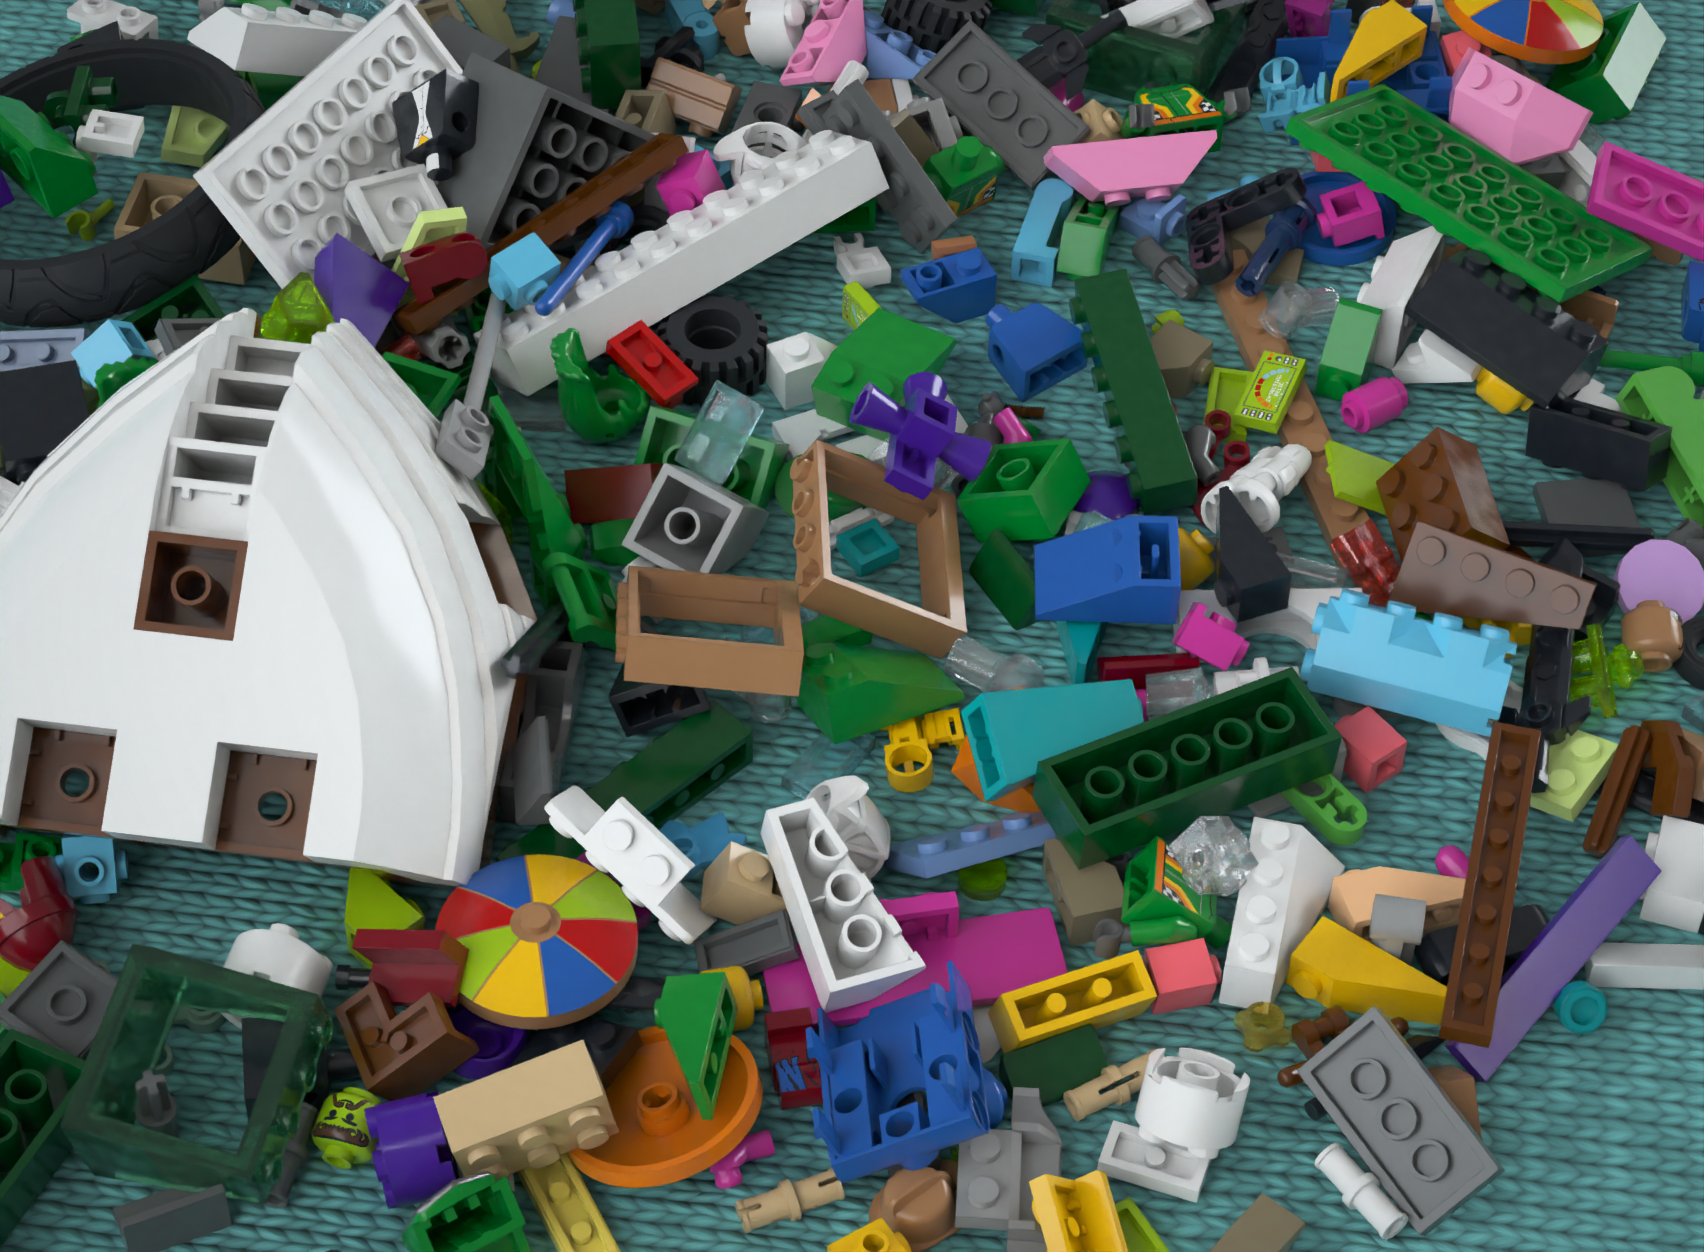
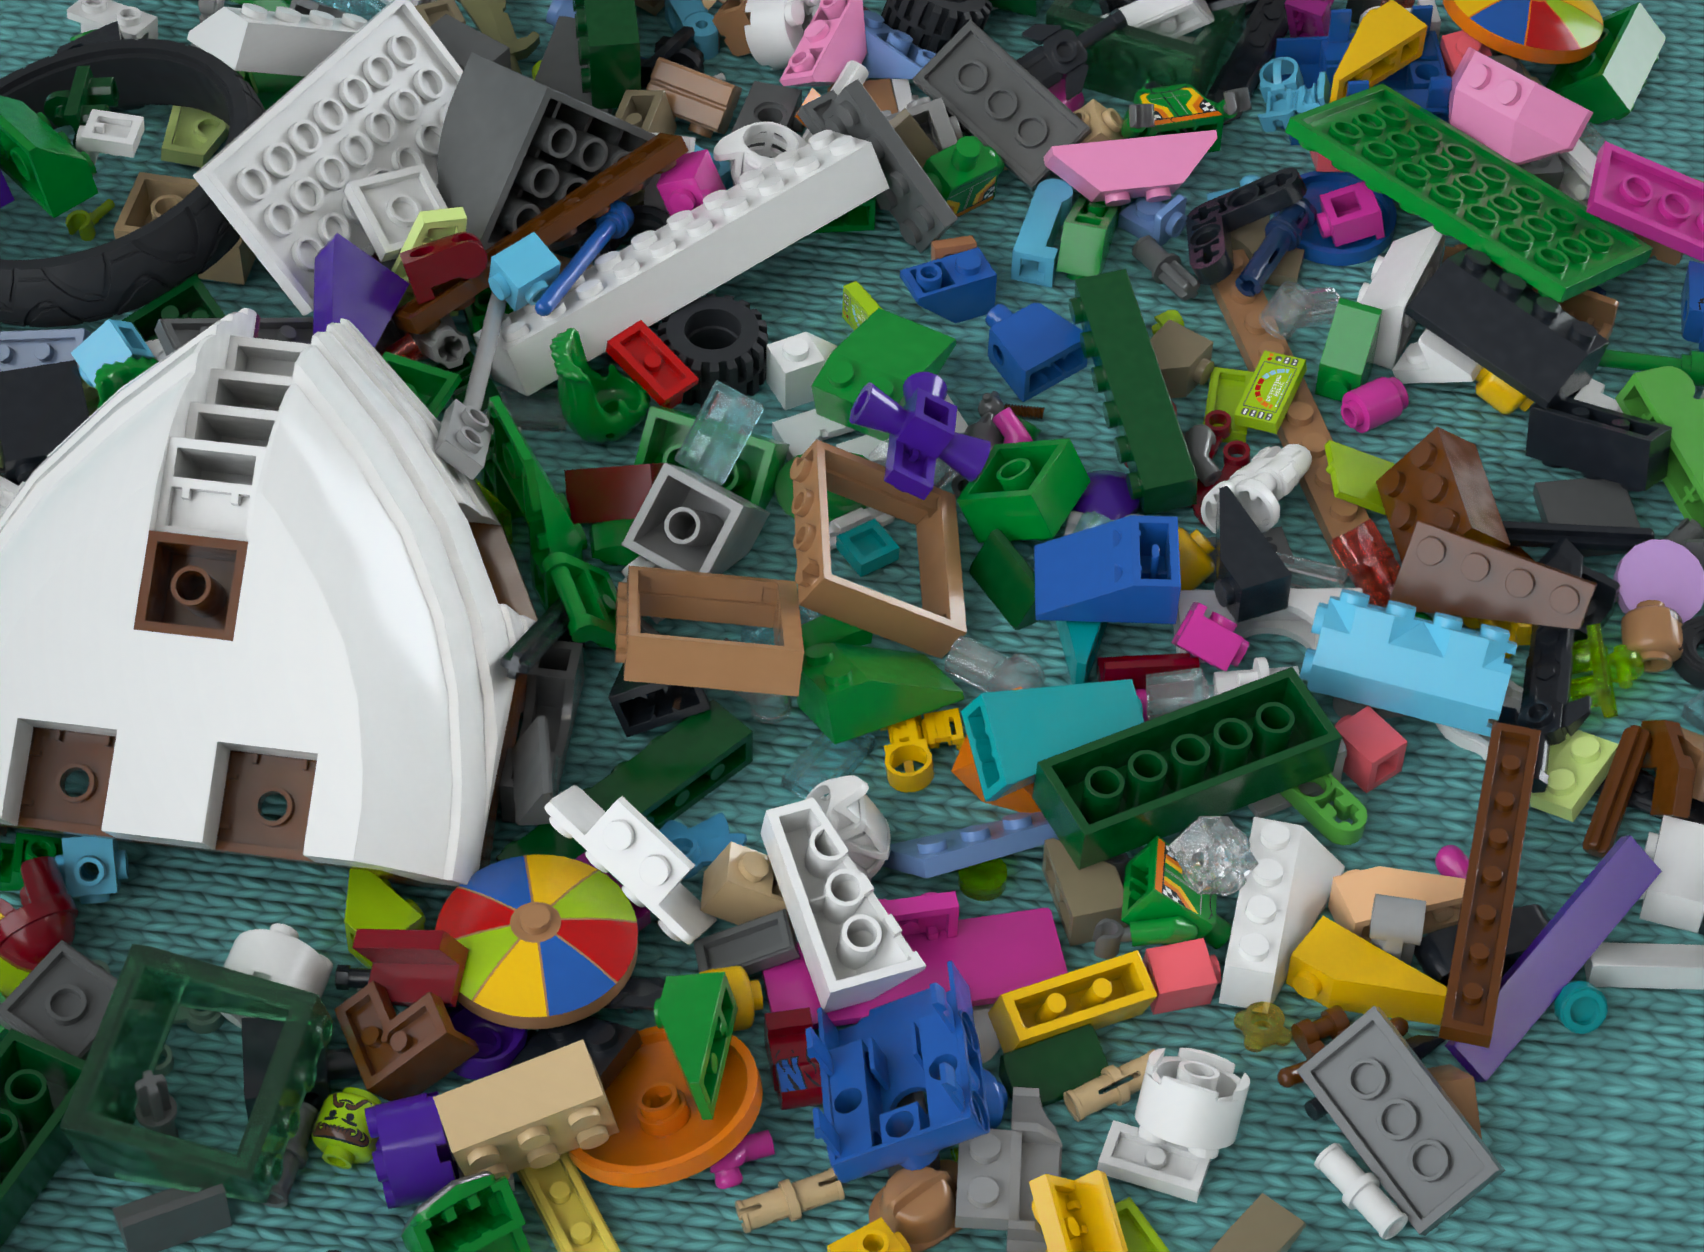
clear neon green slope [260,272,336,344] -> none
black torso [392,68,479,181] -> none
white plate [834,233,891,289] -> none

